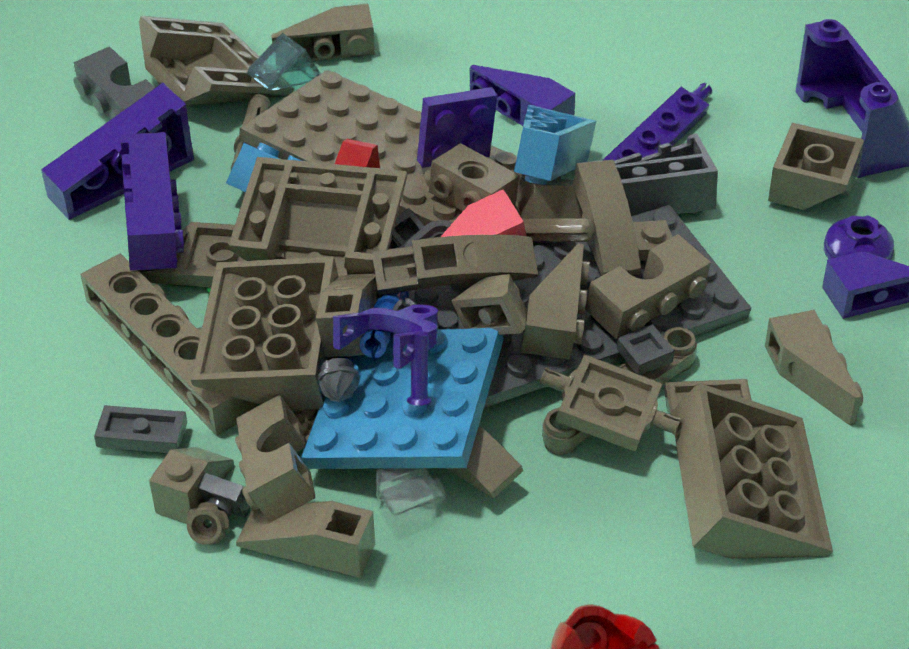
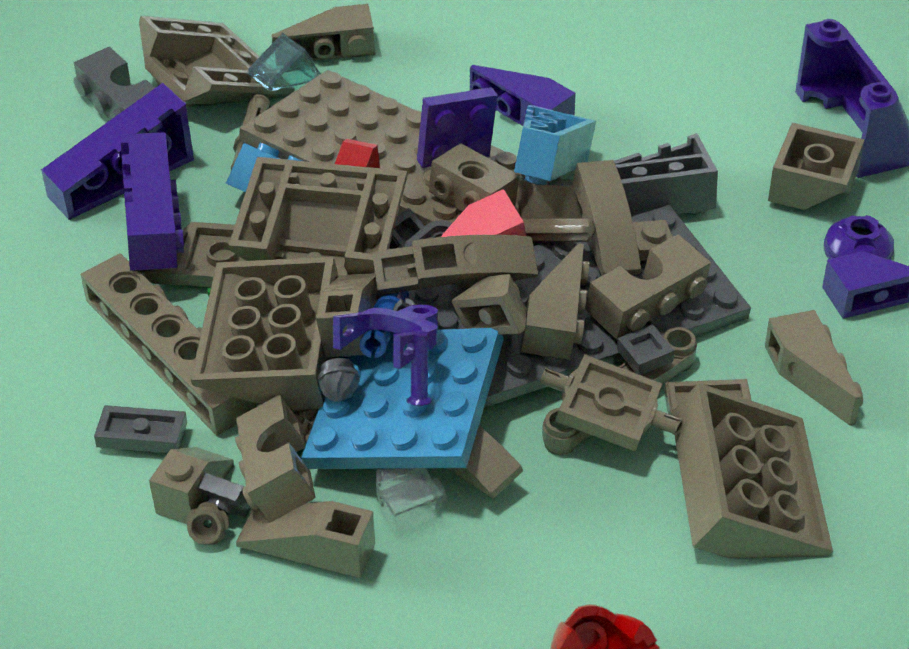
dark purple plate [602,83,712,161] -> none

